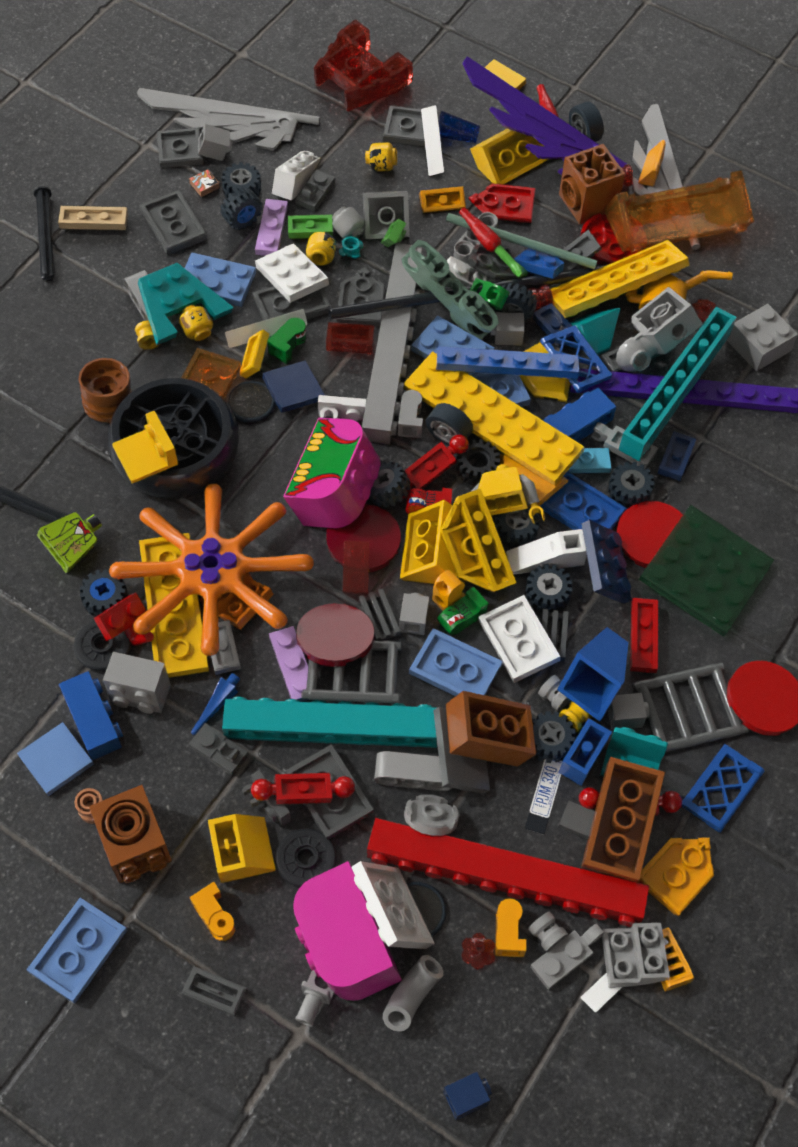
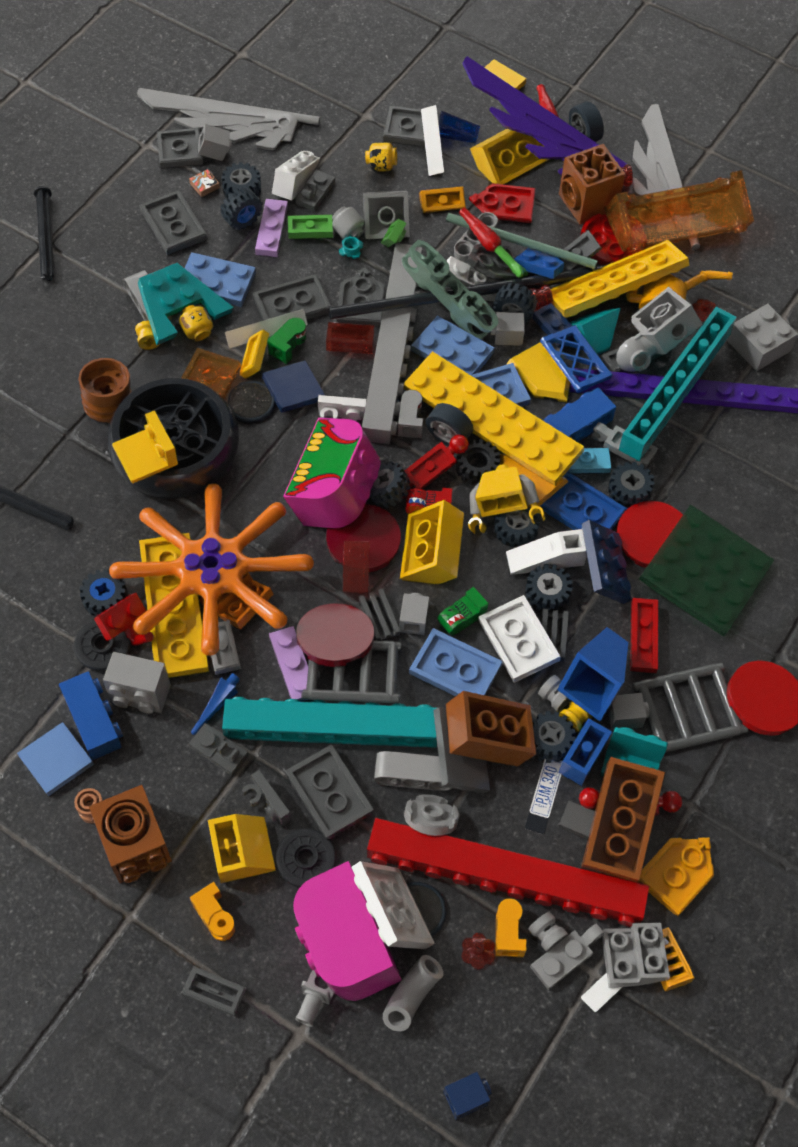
medium blue plate [27,898,127,1004] -> none
lime torso [37,512,102,573] -> none
tan plate [58,206,128,230] -> none
red plate [251,773,355,804] -> none
white plate [255,244,329,303] -> none
yellow head [306,232,336,266] -> none
clear red wedge [313,19,413,111] -> none
light orange leg [432,569,465,611] -> none
blue plate [436,346,579,379] -> none
yellow wedge [440,488,516,592] -> none
green leg [469,278,510,310] -> none
light orange slope [638,140,666,187] -> none
dark blue plate [658,431,696,481] -> none
blue window [682,744,765,833] -> none

